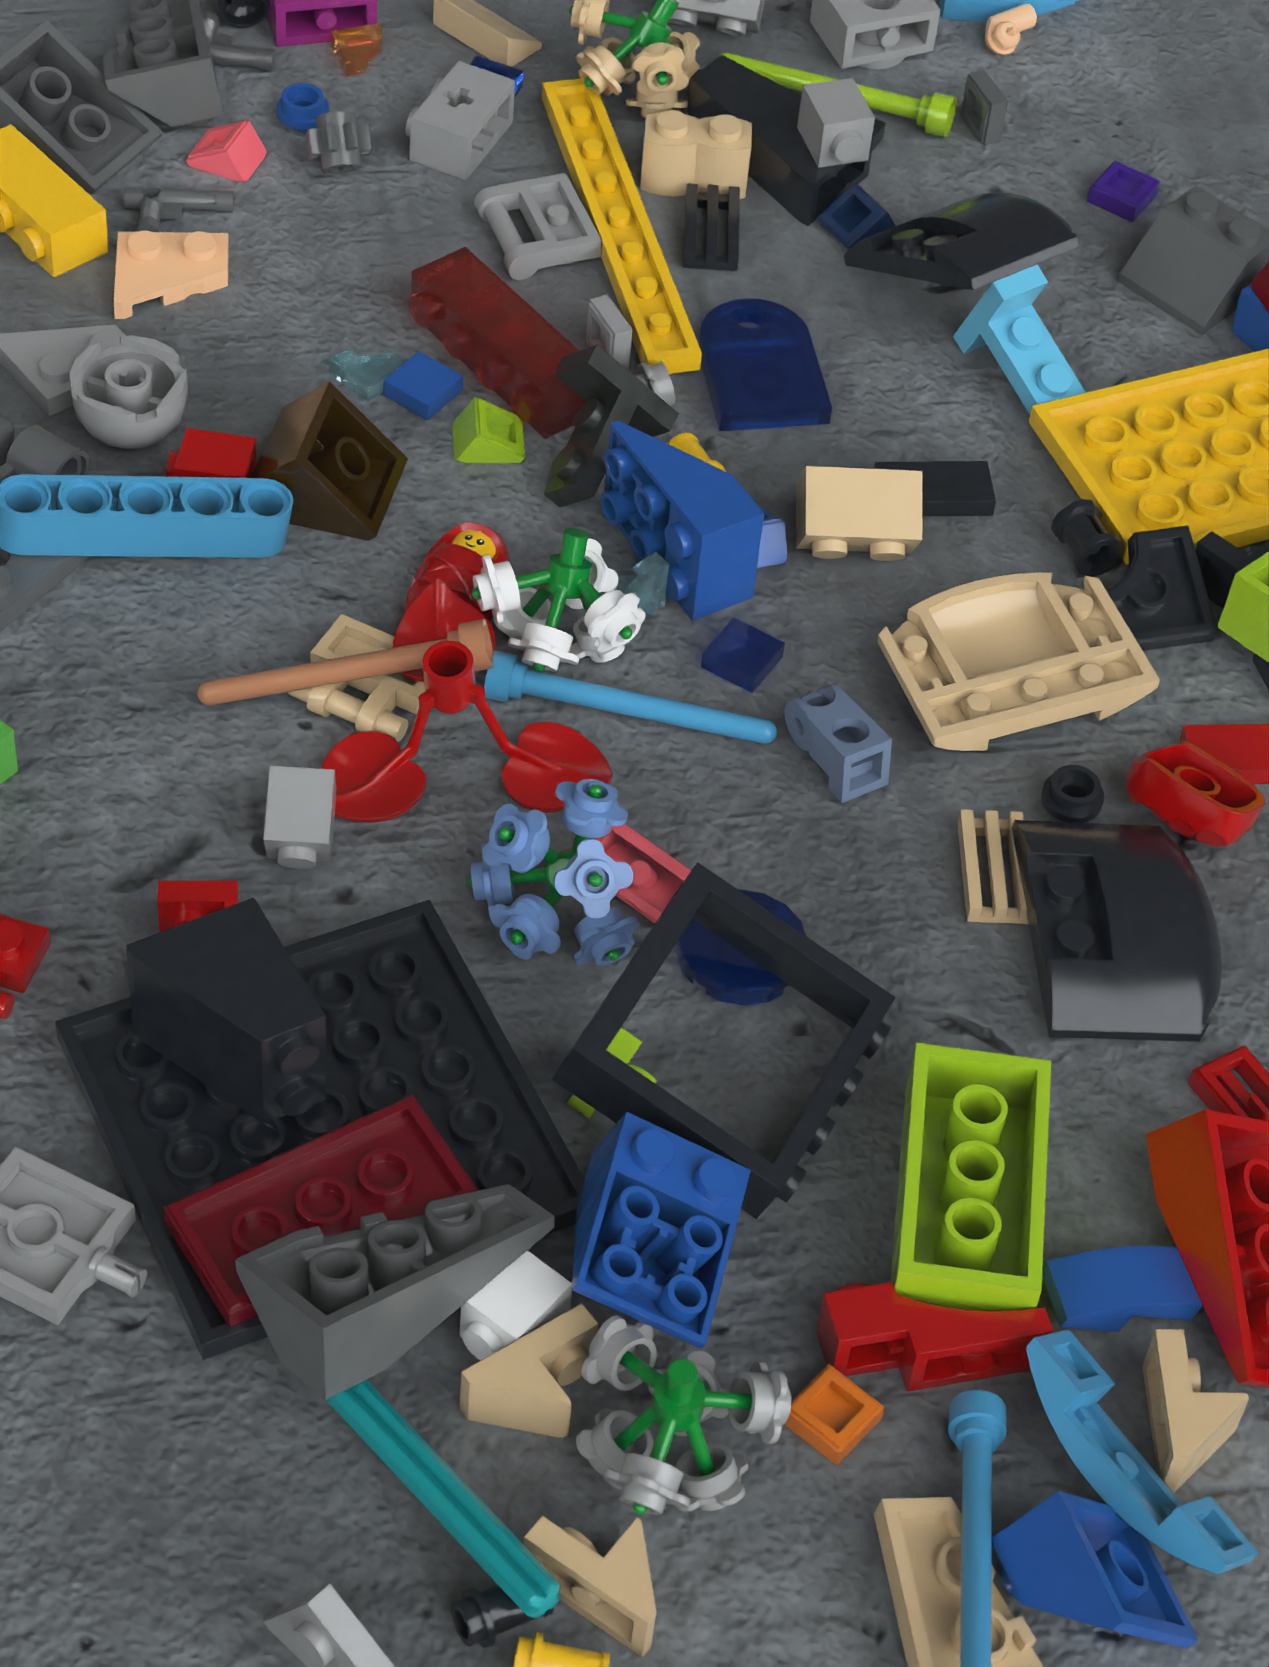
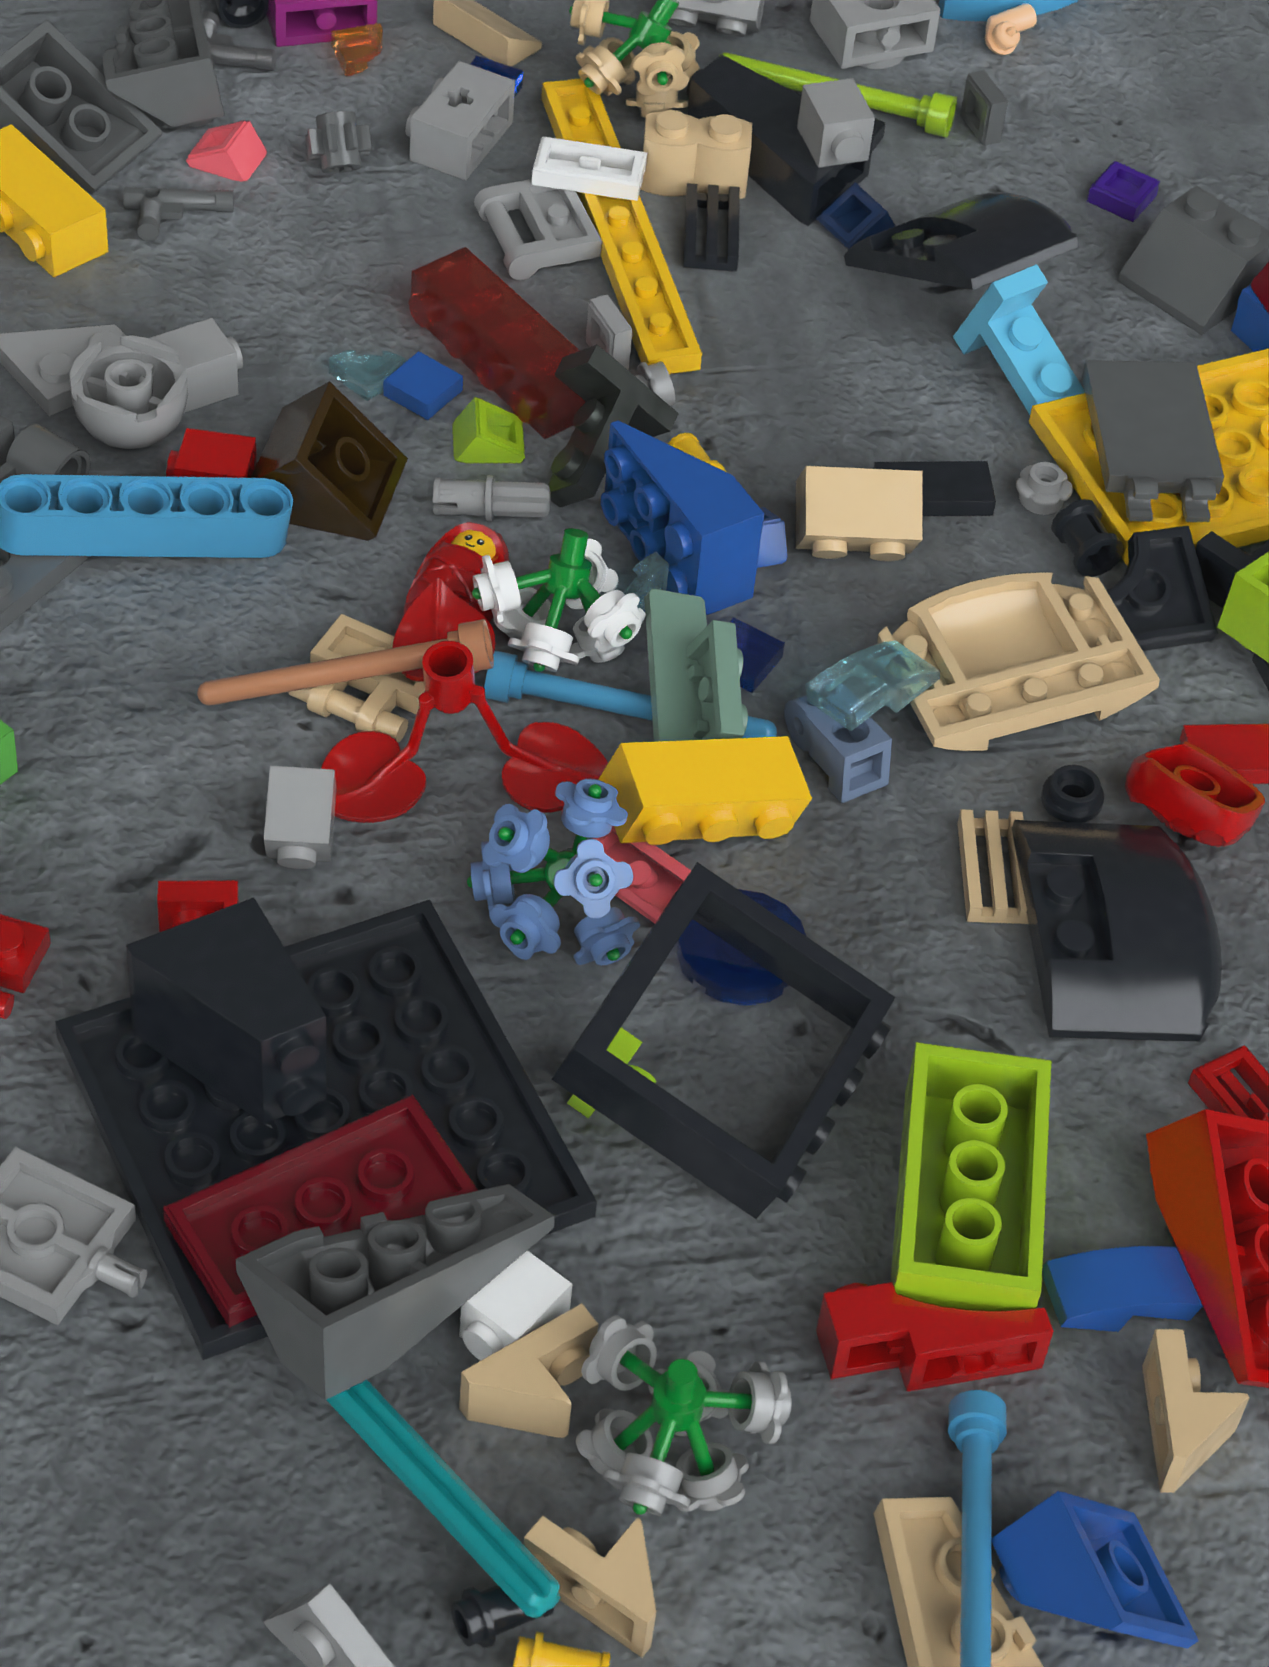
light nougat wing [114,231,229,319] -> none
blue plate [276,83,329,132] -> none
blue slope [572,1112,751,1349] -> none
clear blue tile [699,298,832,432] -> none
orange tile [784,1364,885,1466] -> none
dark azure slope [1026,1330,1259,1575] -> none
none -> light grey brick [150,318,243,413]
none -> light grey axle [433,475,551,522]
none -> white tile [532,137,647,201]
none -> yellow brick [598,736,812,845]
none -> sand green bracket [644,589,748,742]
none -> clear light blue slope [806,640,940,731]
none -> light grey plate [1016,462,1073,515]
none -> dark grey tile [1082,360,1224,522]

